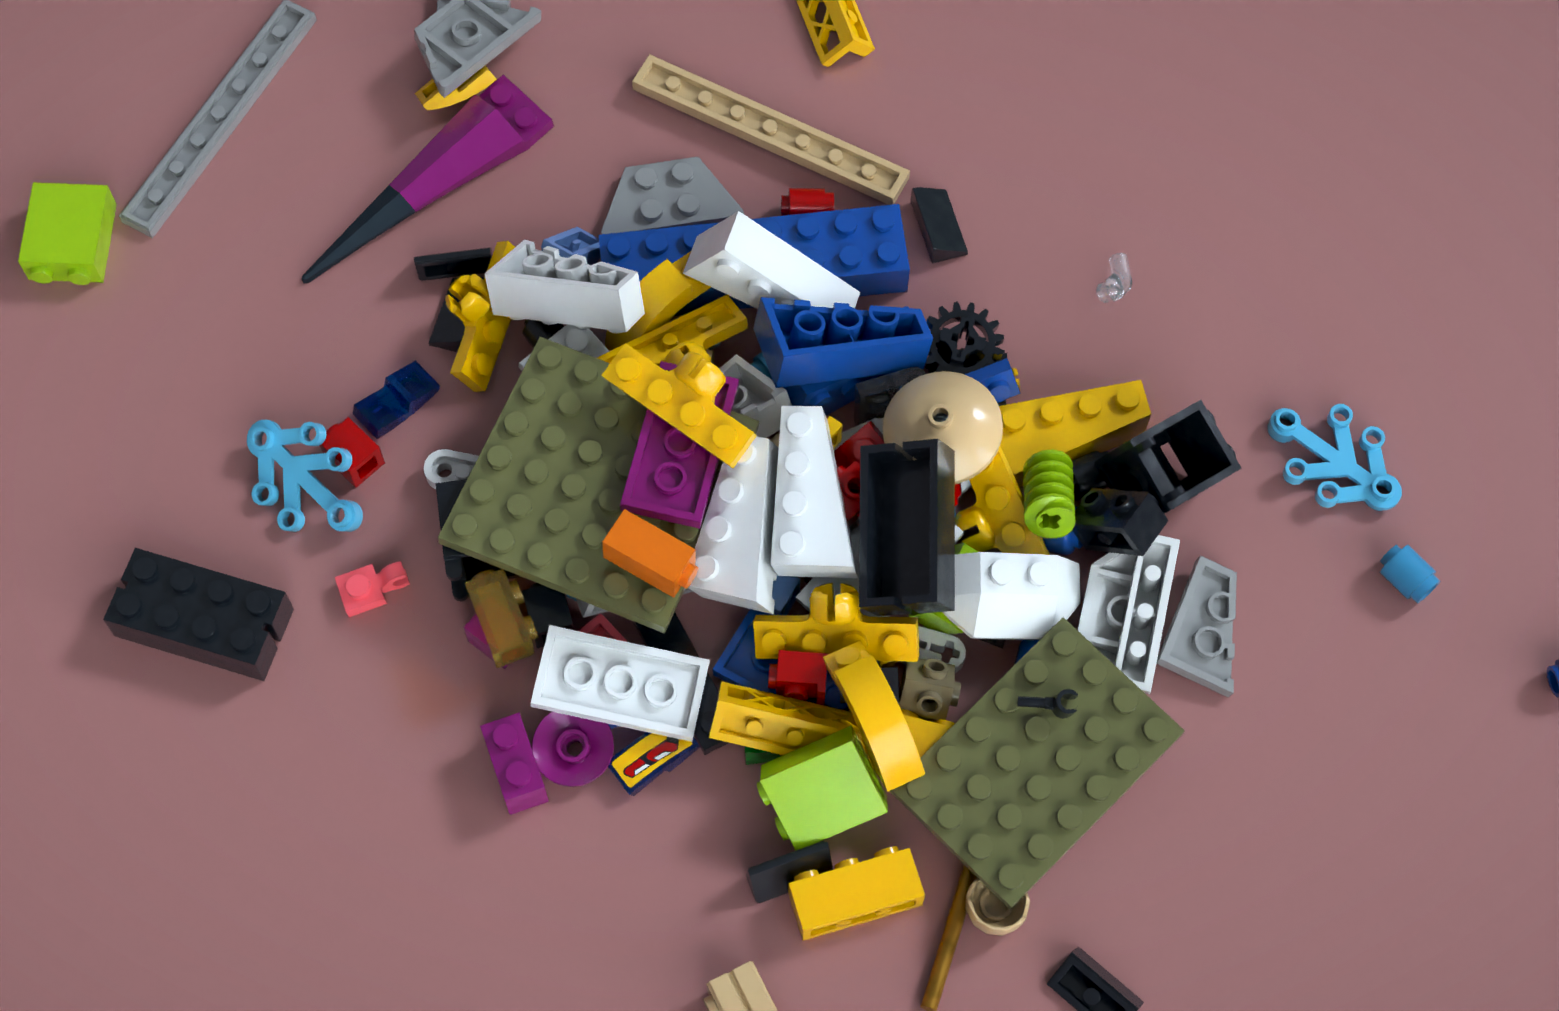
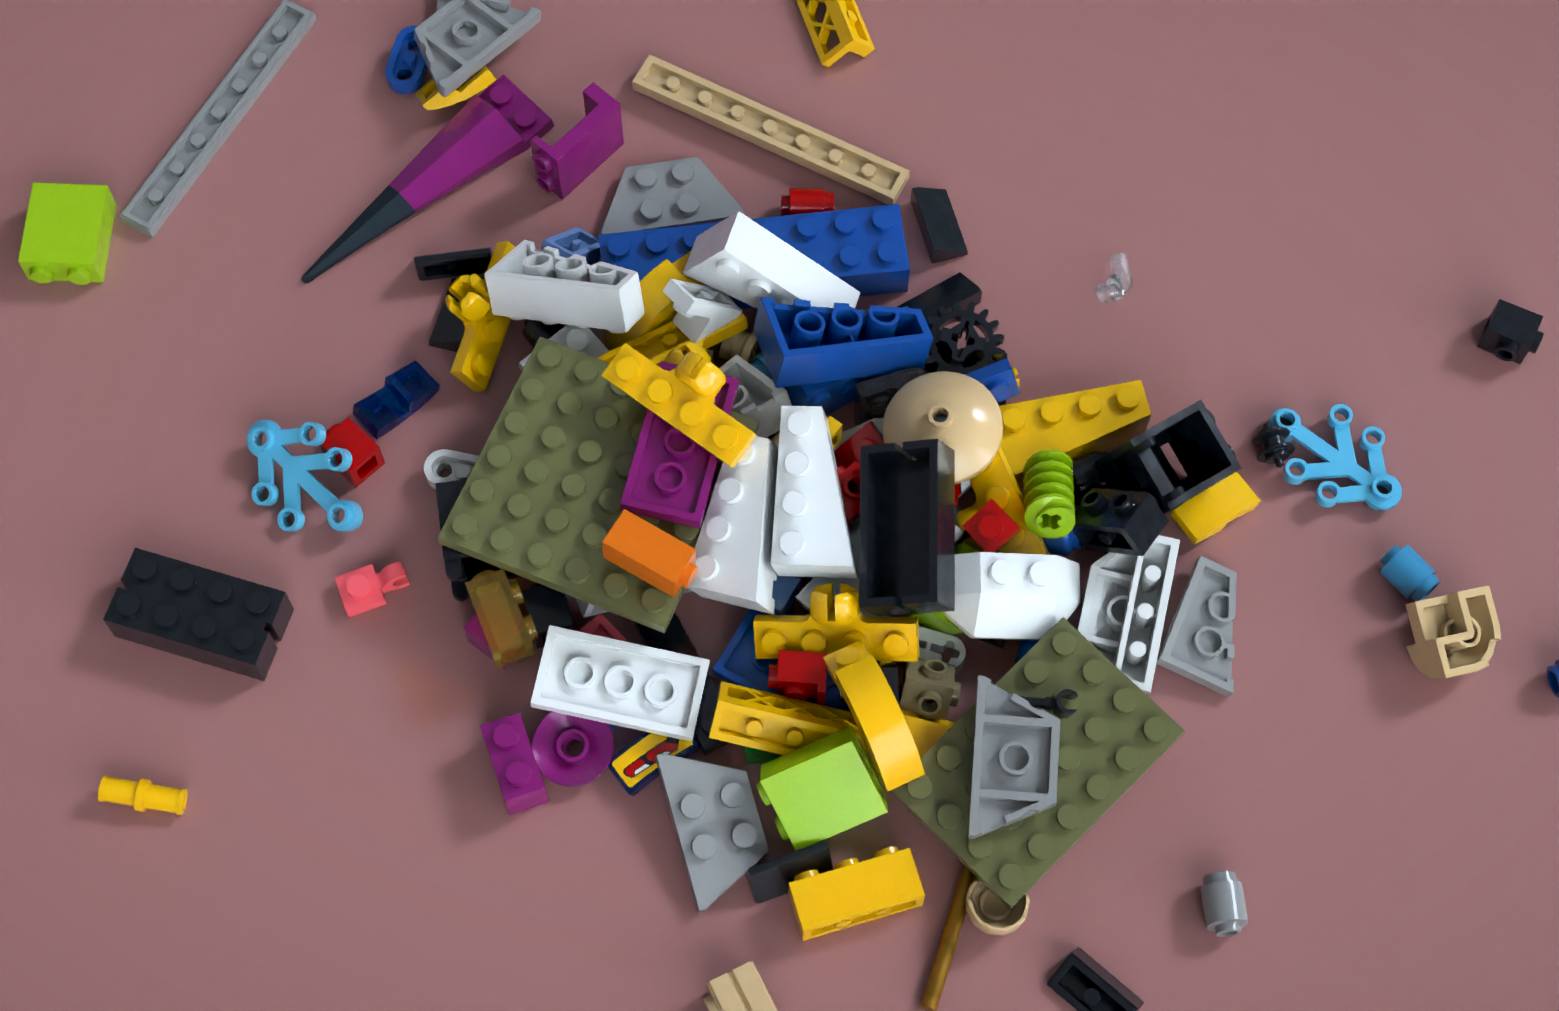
none -> yellow pin [98,775,188,815]
none -> blue plate [385,26,428,94]
none -> magenta panel [530,82,624,200]
none -> light grey wing [655,754,769,912]
none -> white slope [663,278,742,343]
none -> tan wheel [719,331,760,364]
none -> black slope [897,272,982,330]
none -> red brick [962,498,1022,553]
none -> light grey wing [968,675,1060,839]
none -> yellow slope [1170,472,1261,545]
none -> light grey brick [1200,871,1249,937]
none -> black wheel [1252,423,1295,468]
none -> tan brick [1405,585,1501,679]
none -> black brick [1477,299,1544,364]

